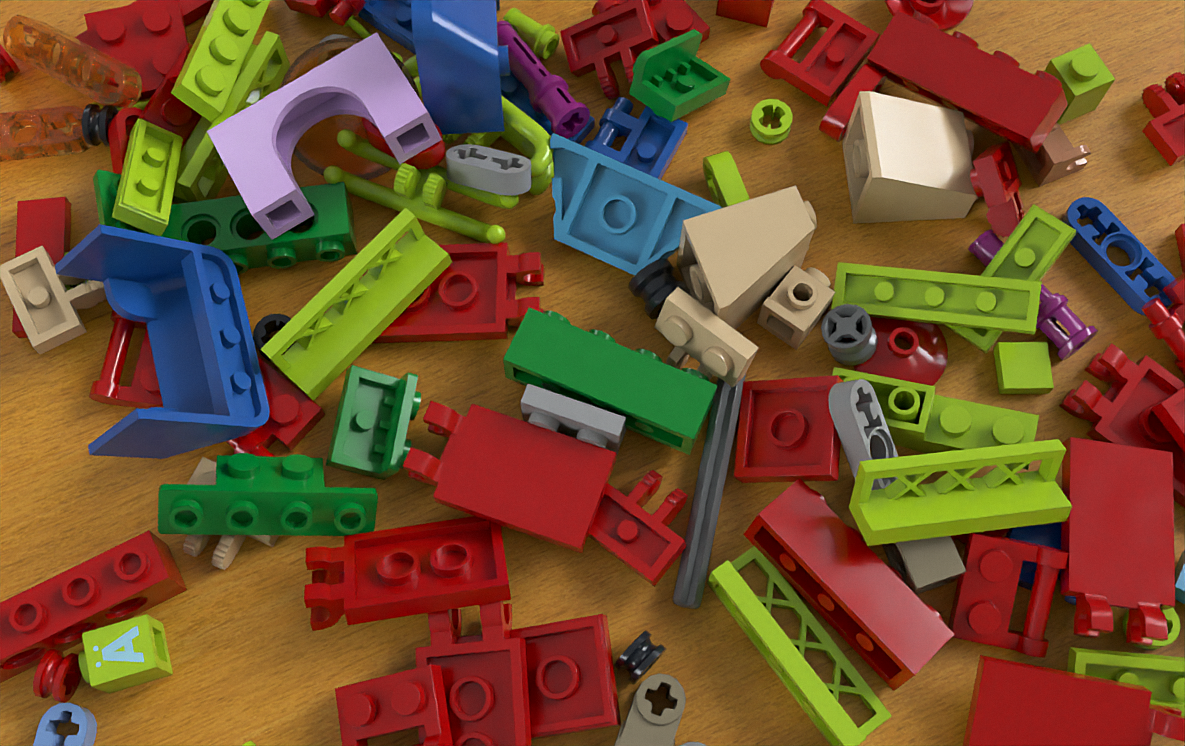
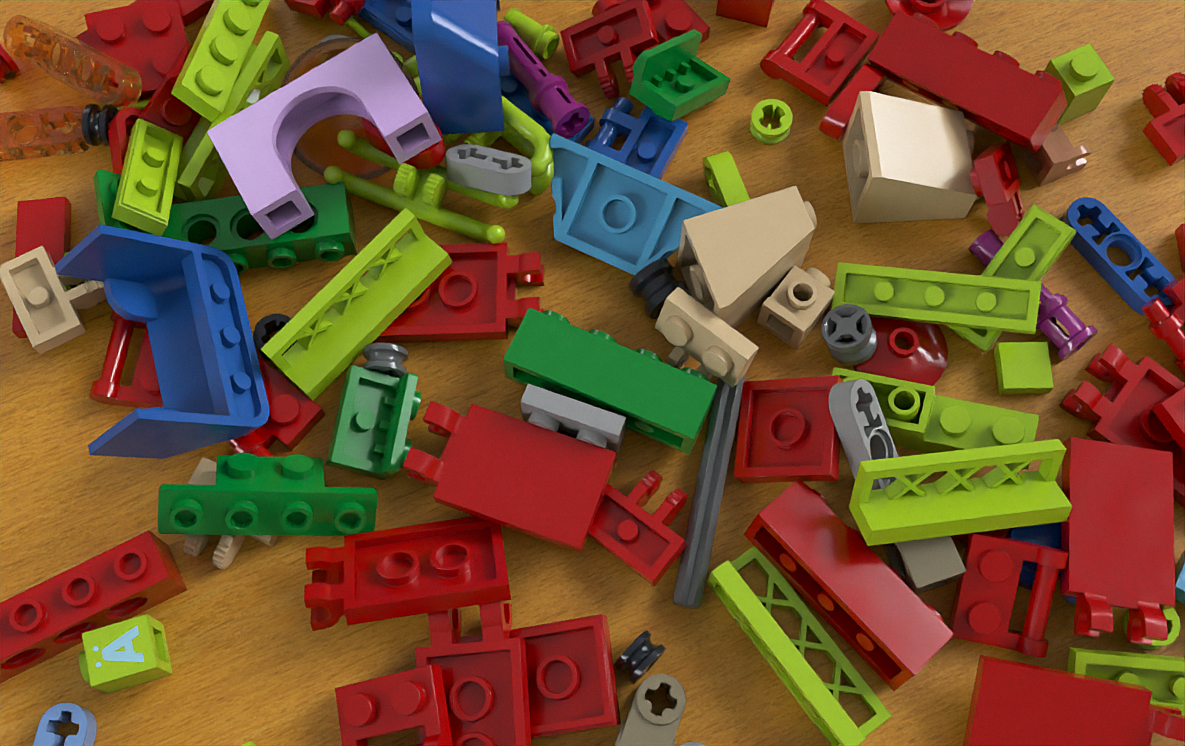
red bush [33,648,82,703] -> none
none -> dark grey bush [362,343,408,379]

